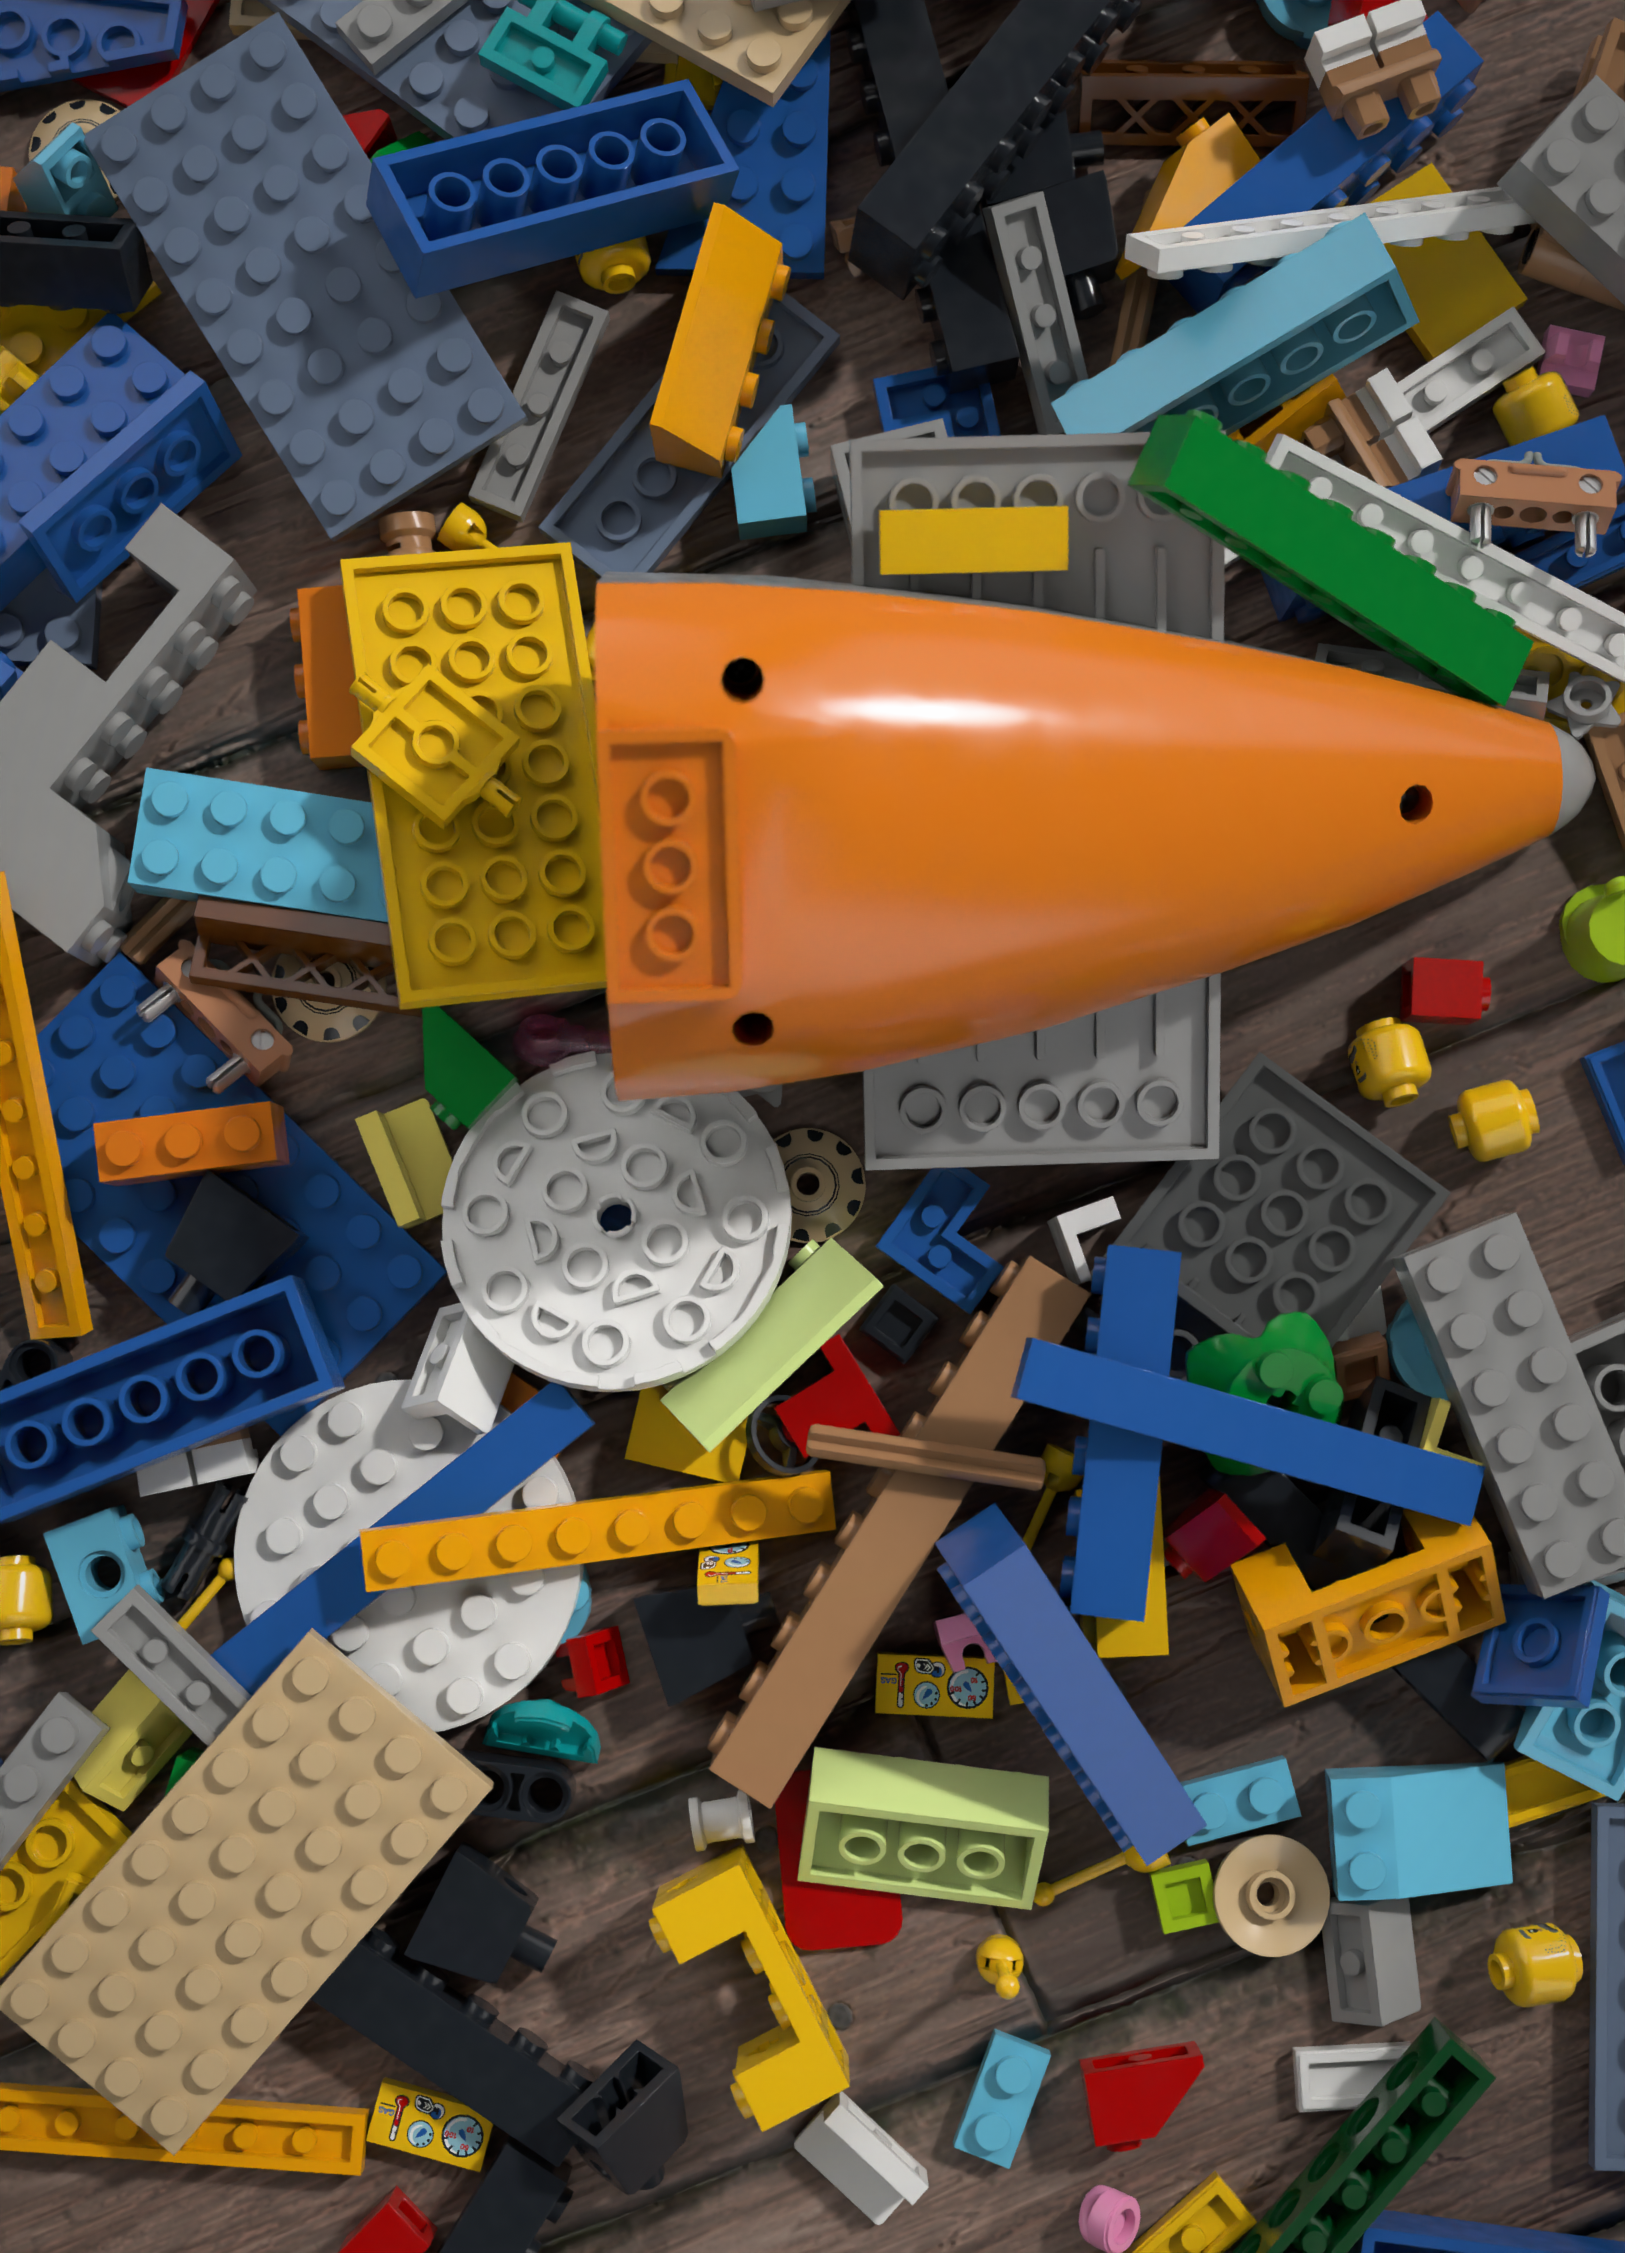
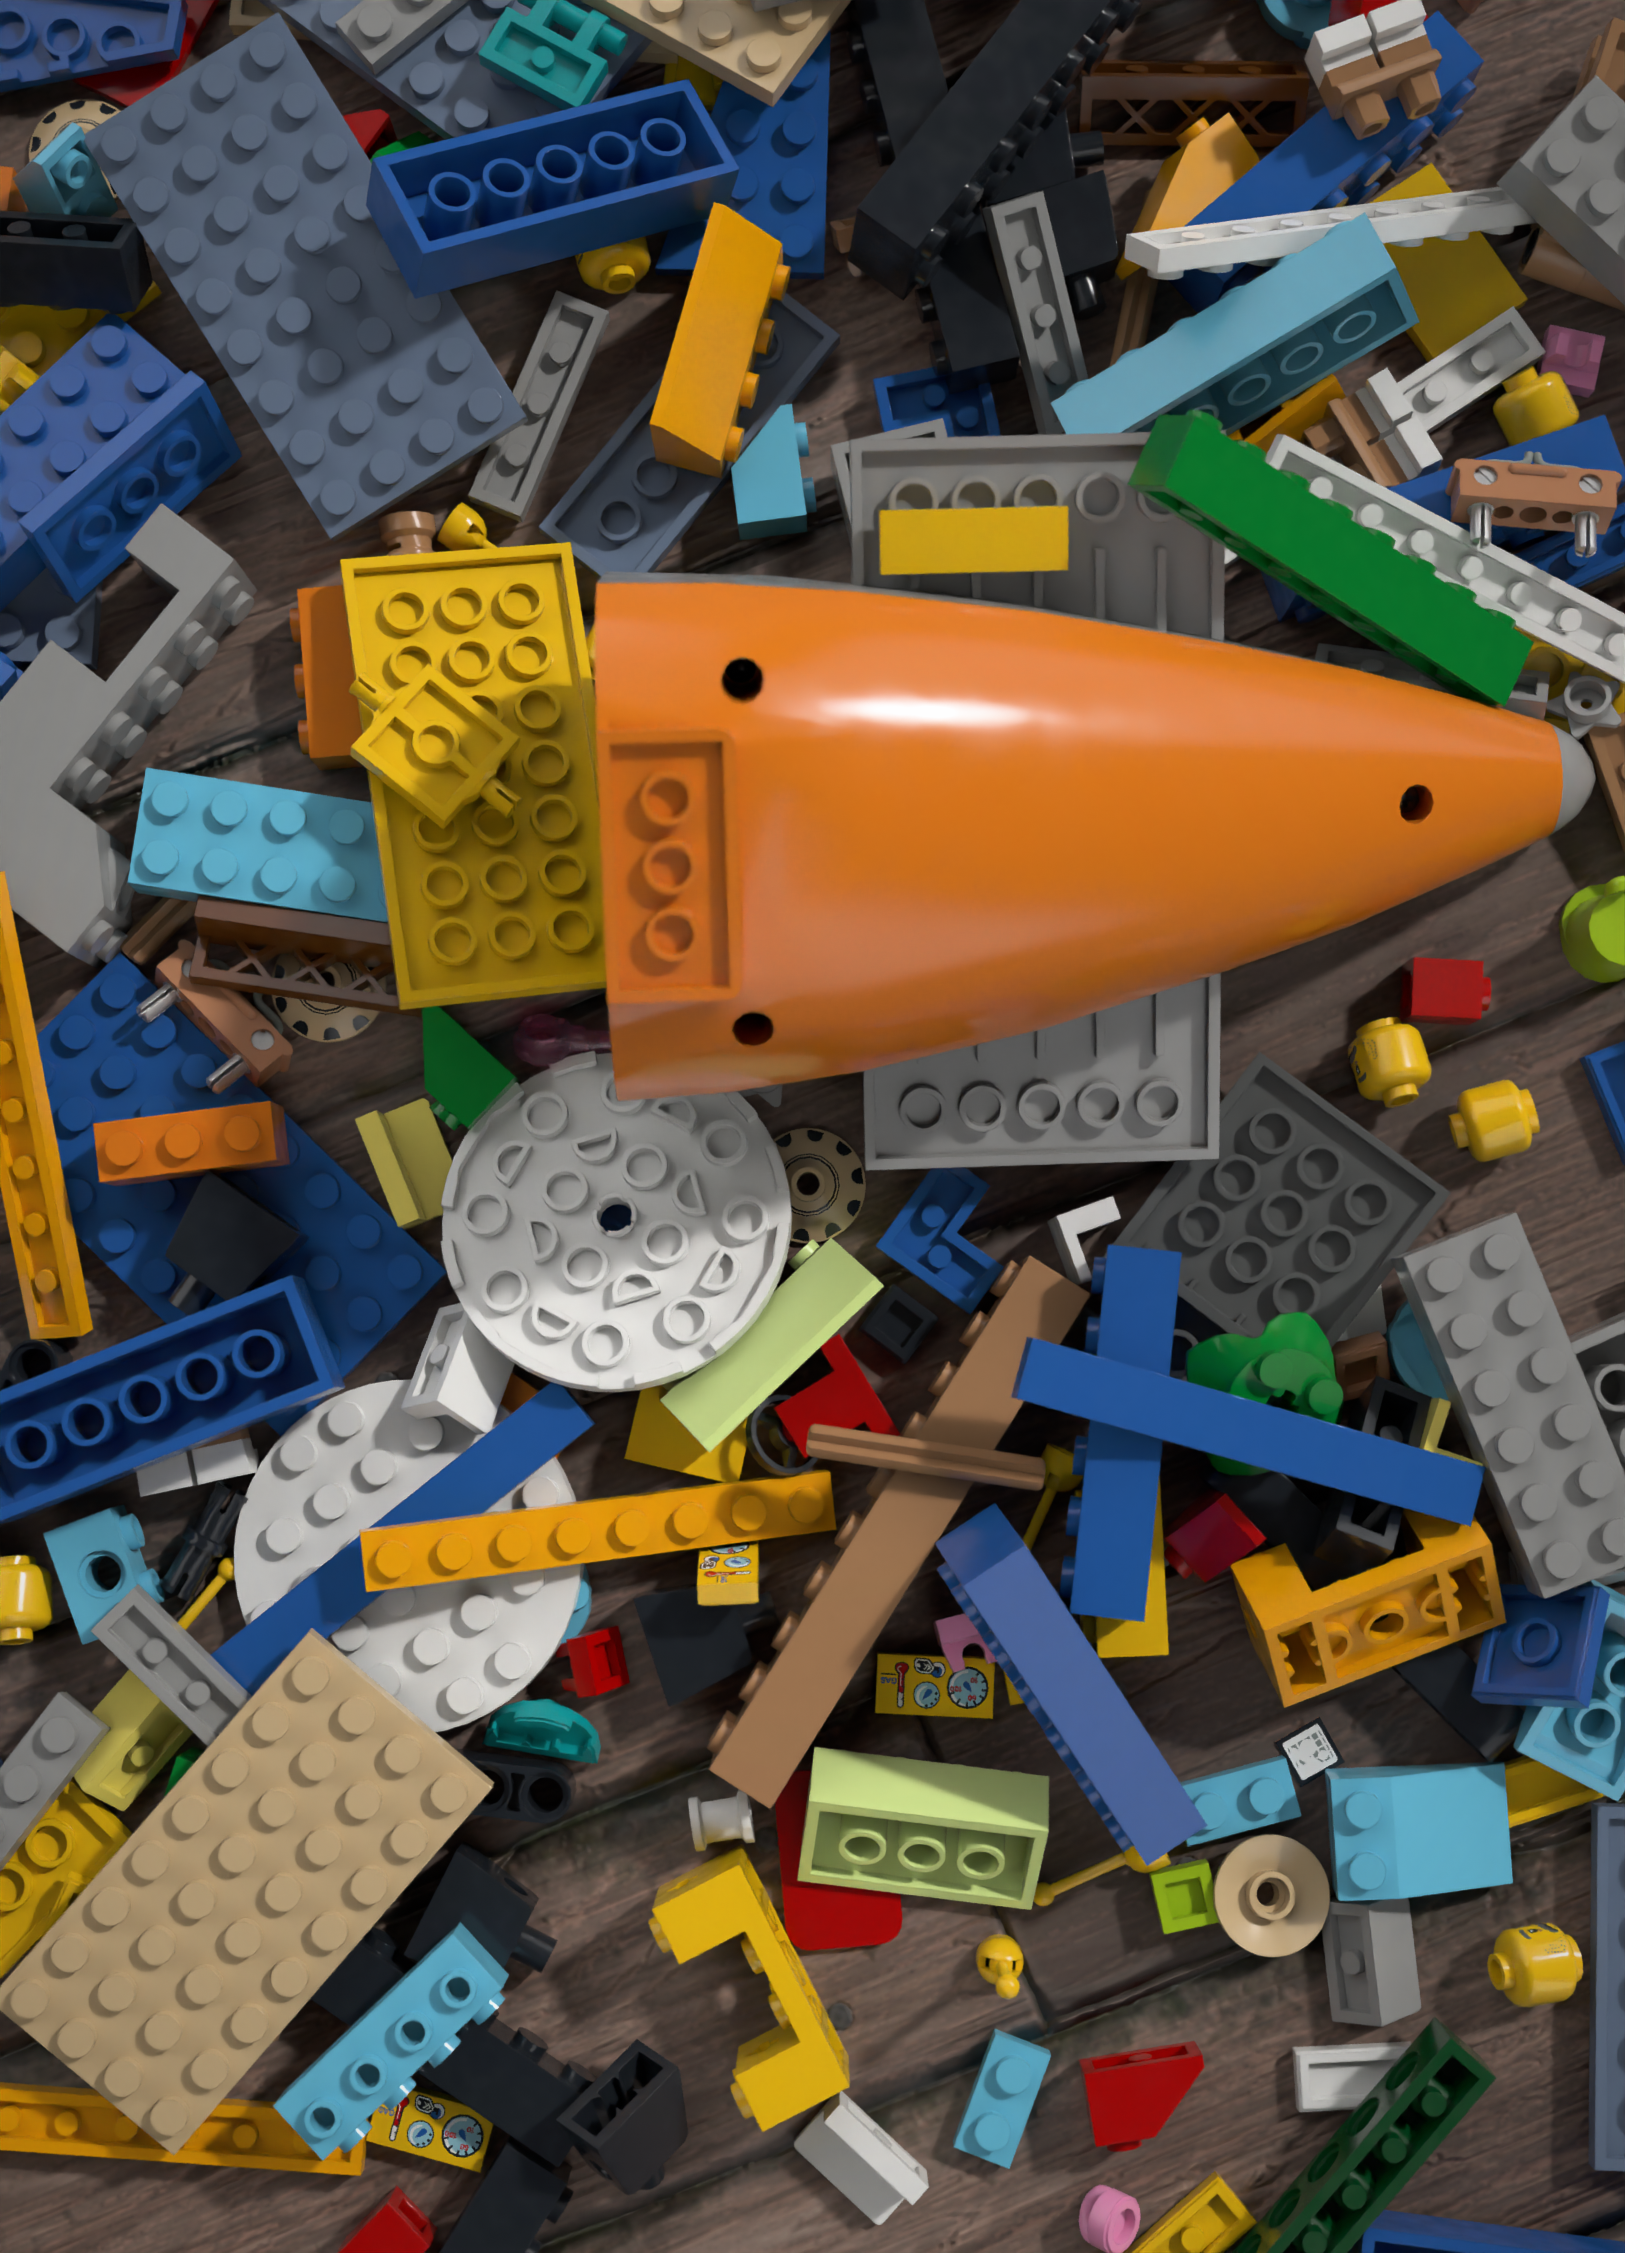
none -> medium azure brick [273,1922,509,2160]
none -> sticker [1275,1717,1345,1787]

